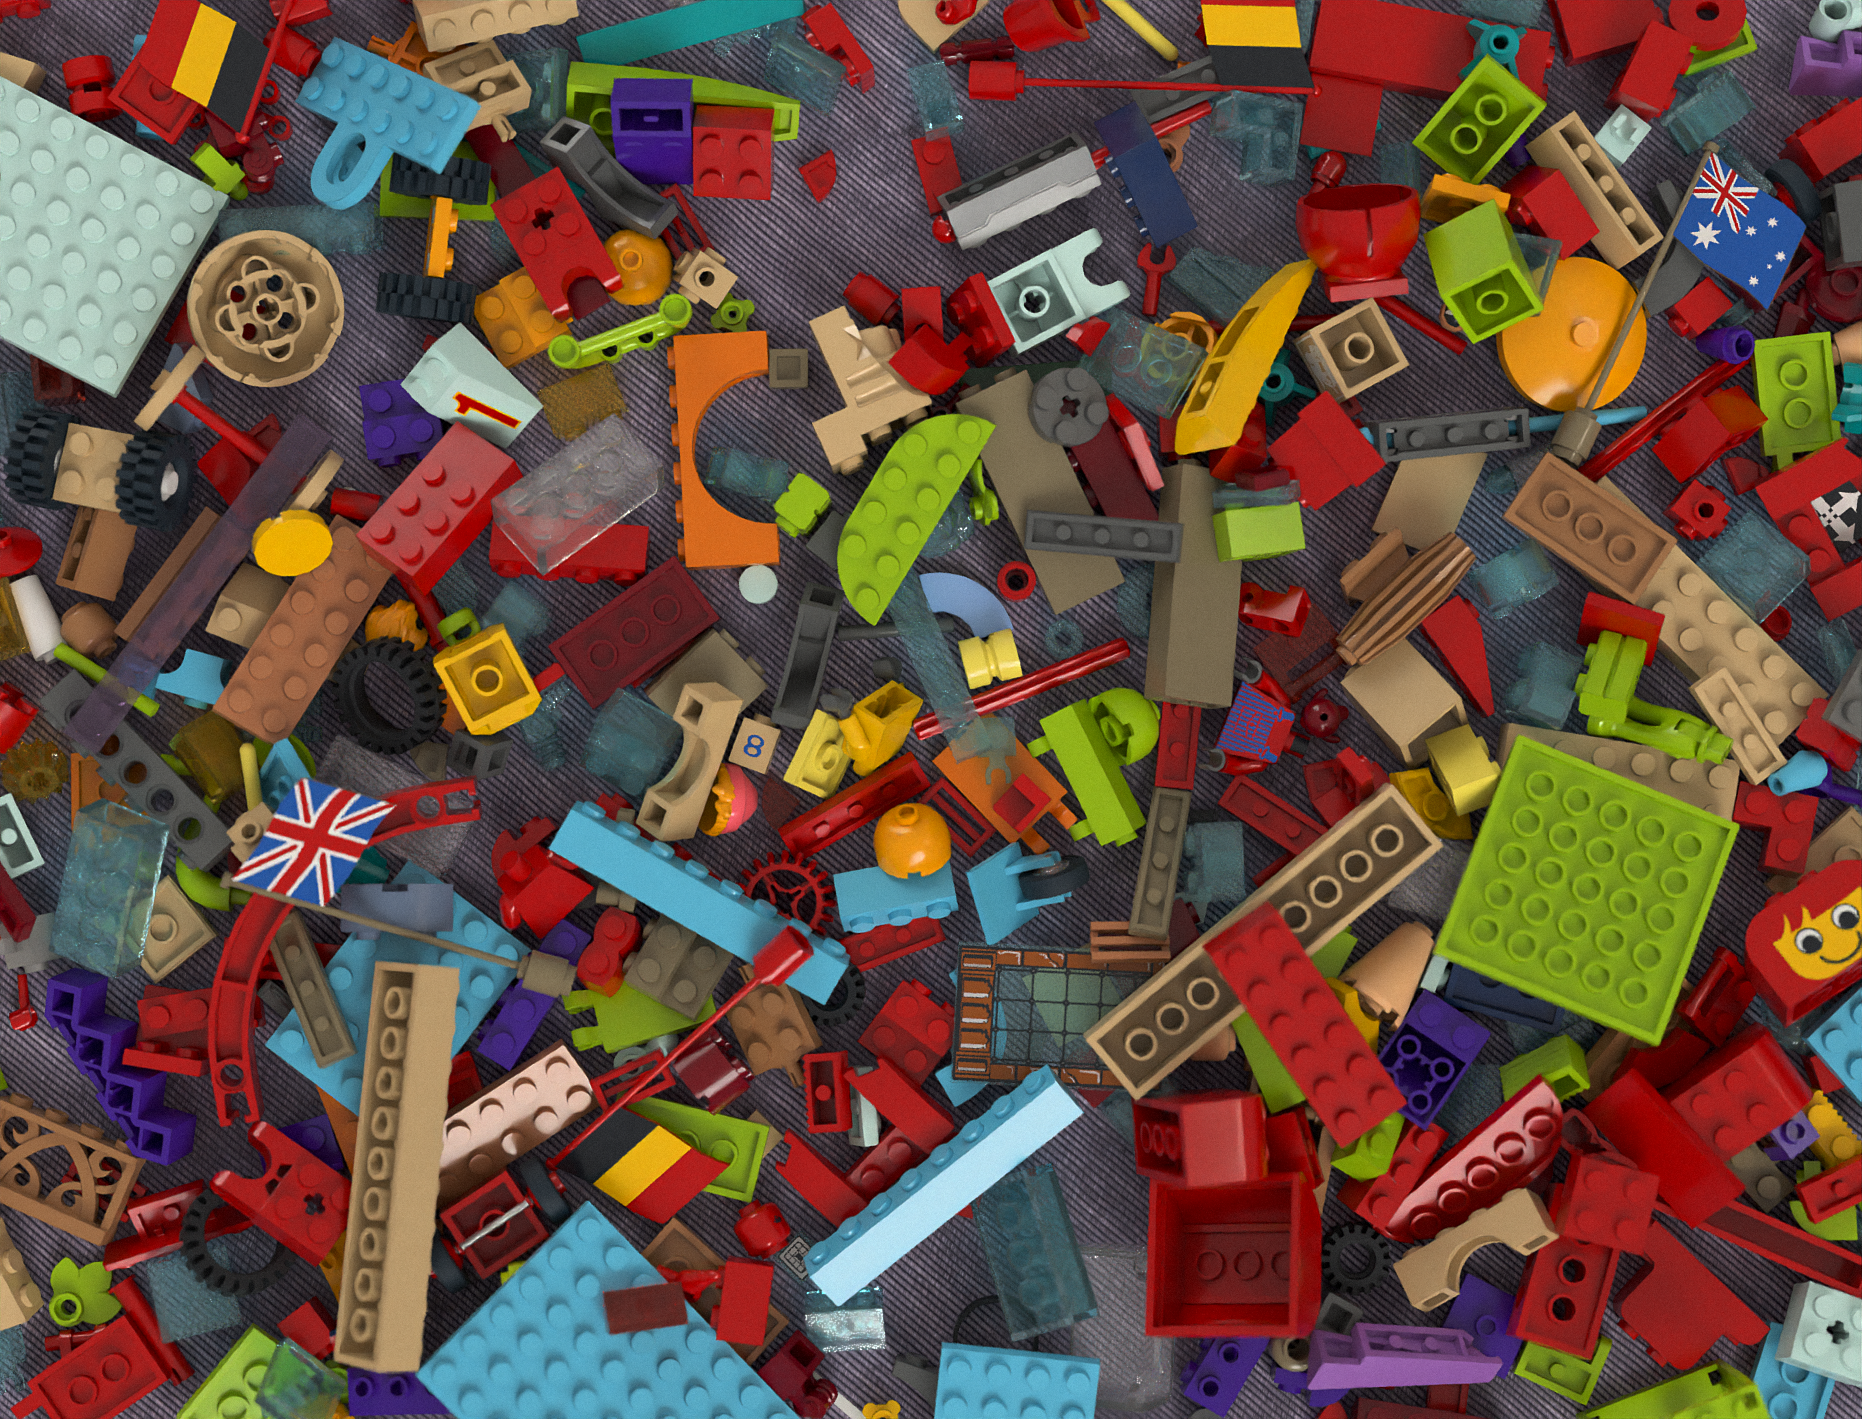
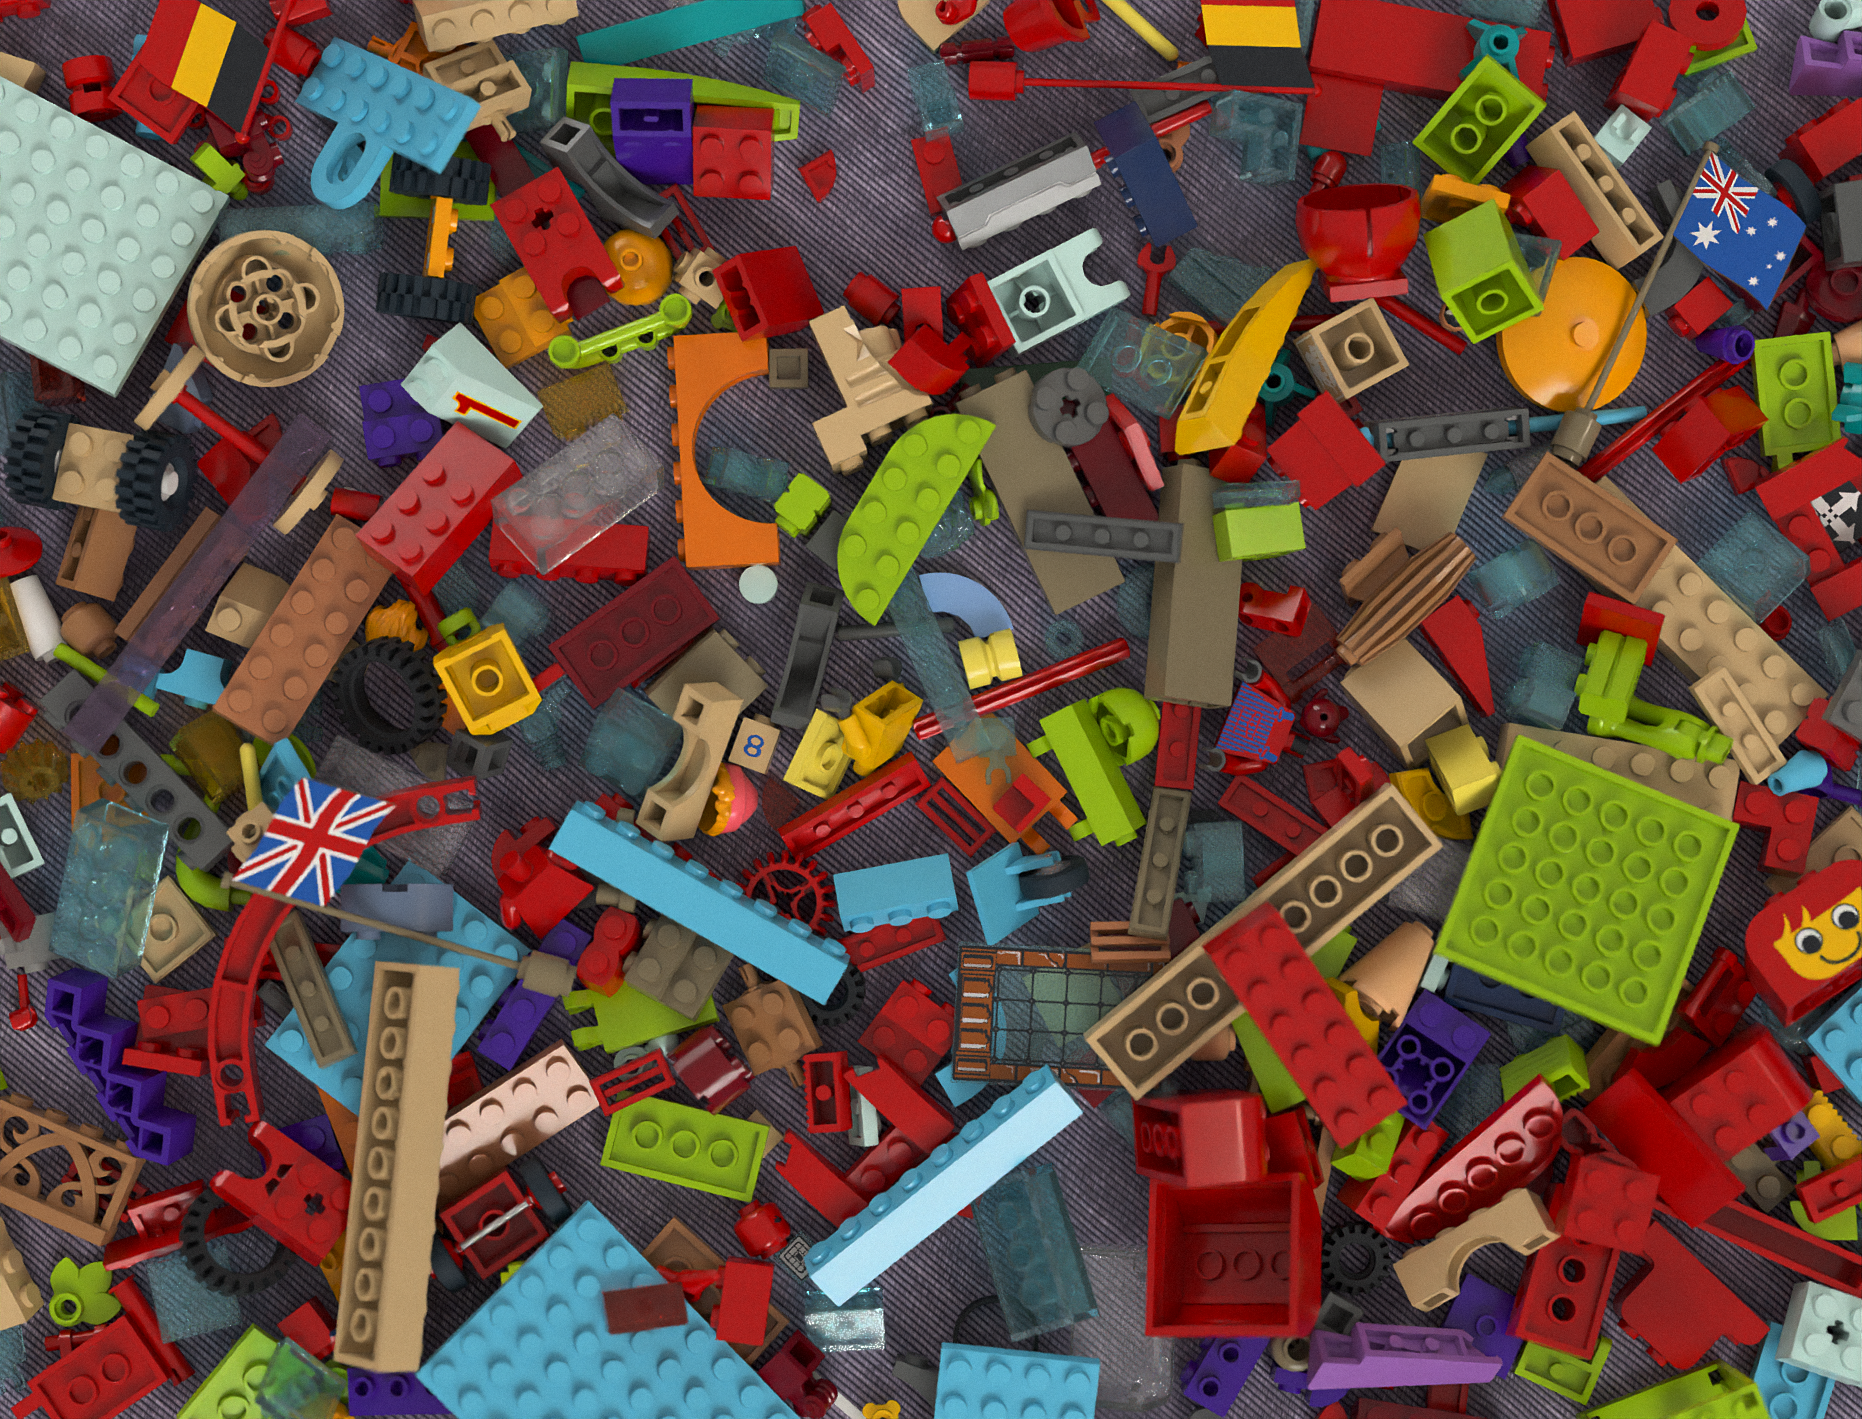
yellow tile [252,510,333,576] -> none
flag [545,925,815,1224] -> none
light orange cylinder [873,803,952,878] -> none
red brick [996,561,1036,602] -> none
red tile [1066,316,1111,357] -> none
dark red tile [1235,464,1290,492] -> none
red brick [1662,479,1732,542] -> none
none -> red brick [712,245,825,342]

